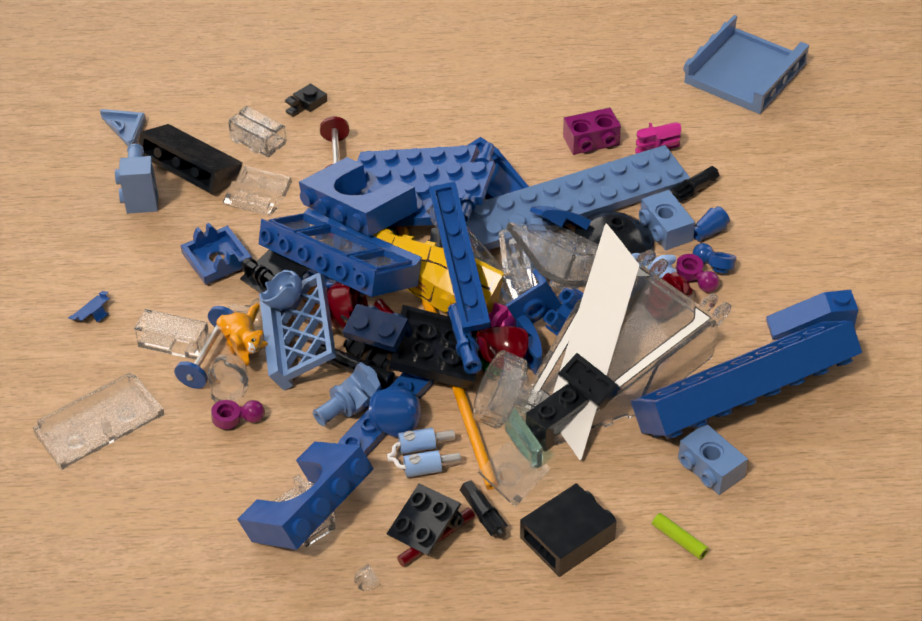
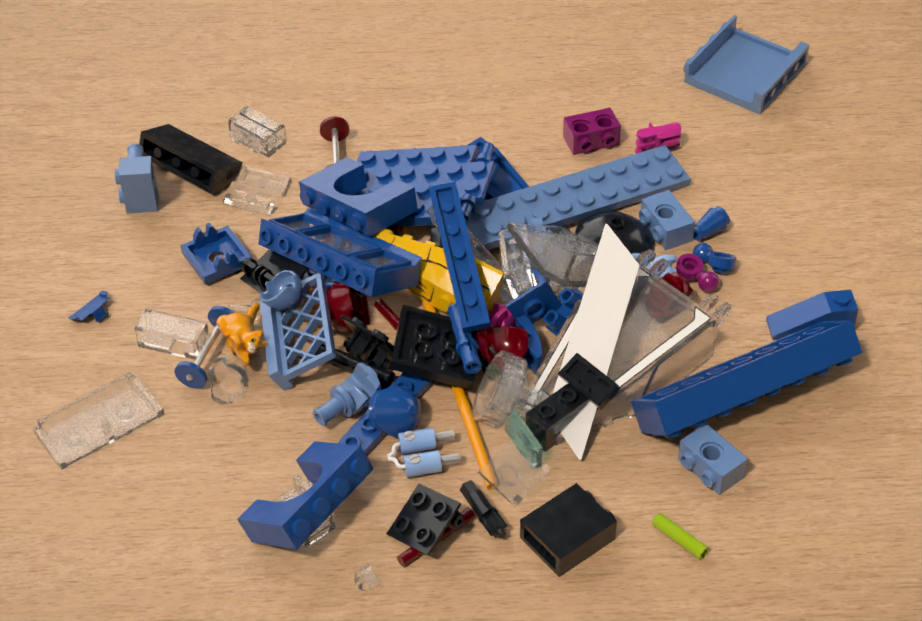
medium blue tile [100,109,146,146] -> none
magenta plate [211,400,265,429] -> none
black plate [285,83,327,117] -> none
dark blue bracket [342,304,412,353] -> none
blue slope [530,206,591,230] -> none
black piece [670,166,720,202] -> none

